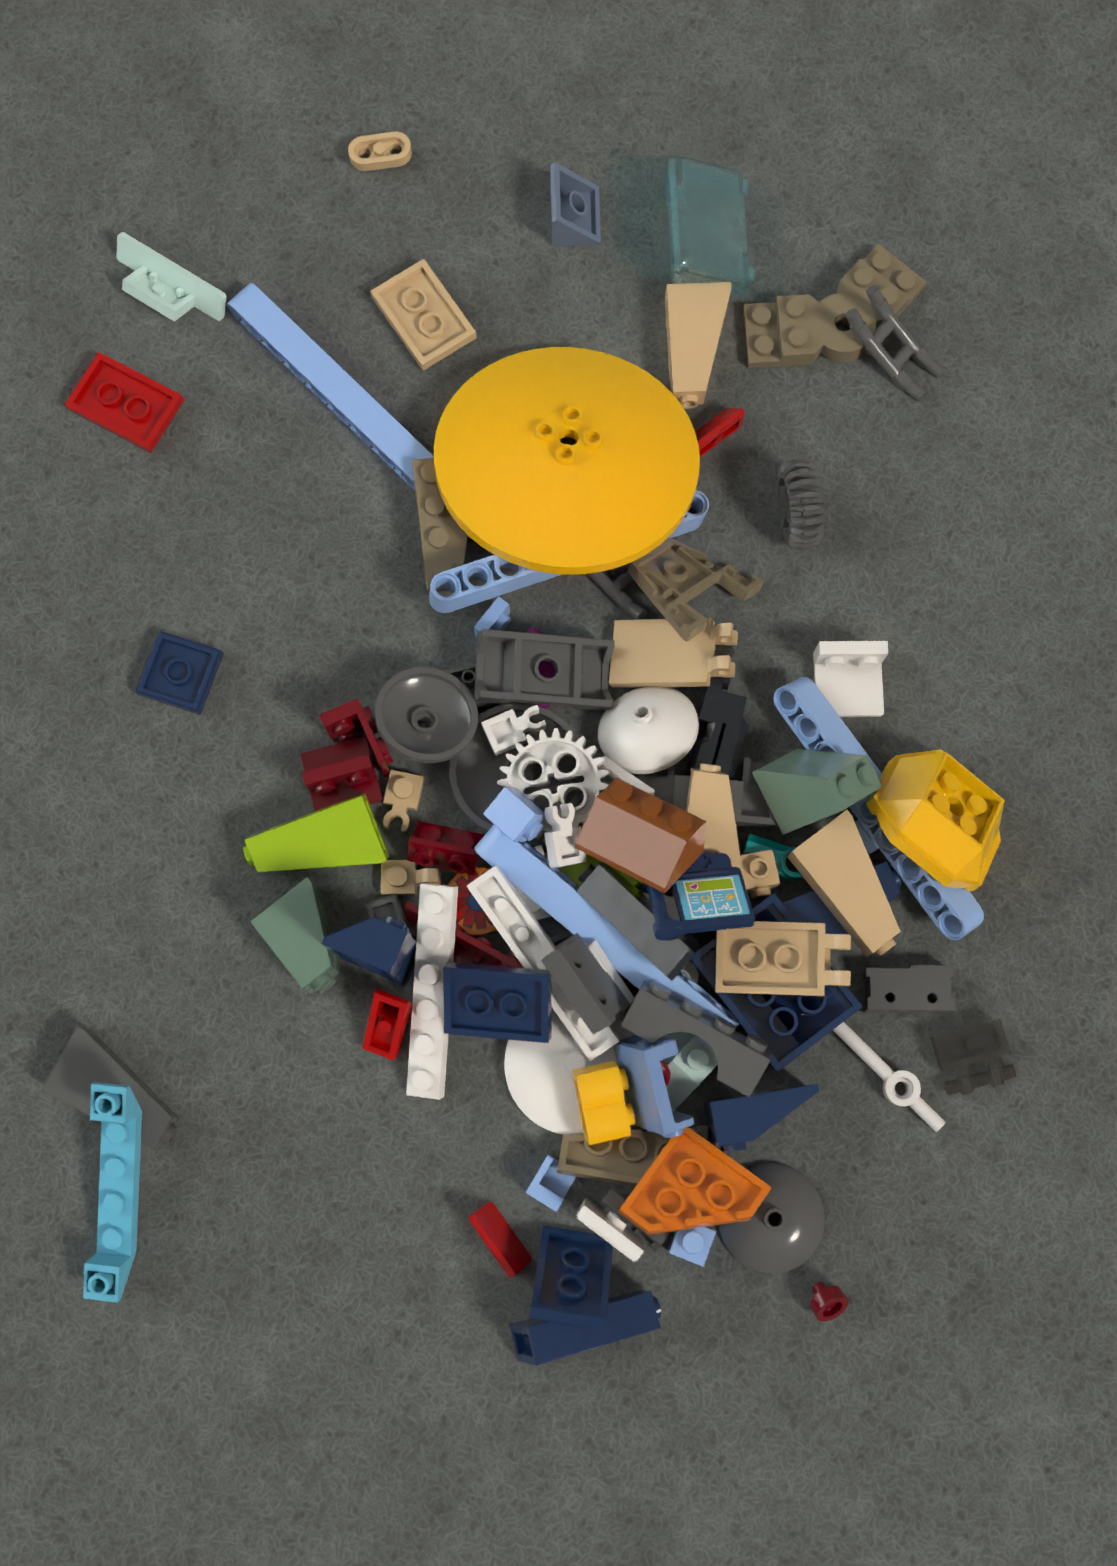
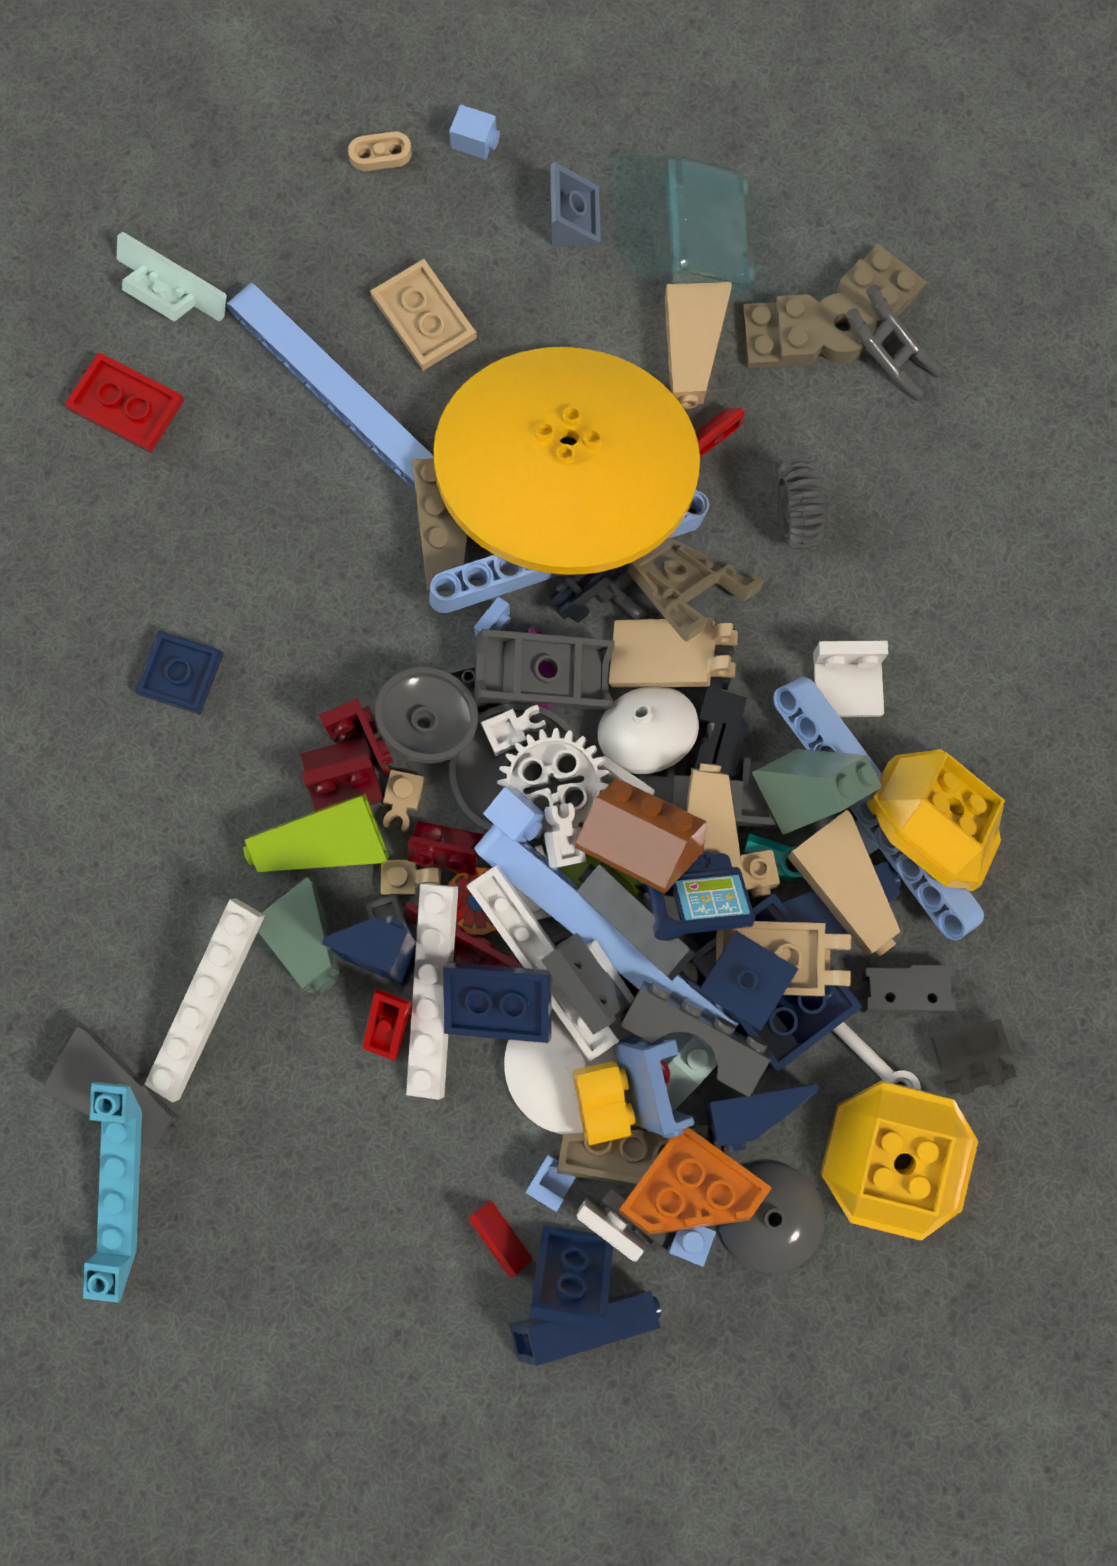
dark red tile [809,1281,848,1322] -> none
none -> white plate [144,898,265,1103]
none -> light blue brick [449,104,500,160]
none -> black hips [550,571,615,623]
none -> dark blue plate [699,931,799,1031]
none -> yellow piece [821,1080,978,1241]

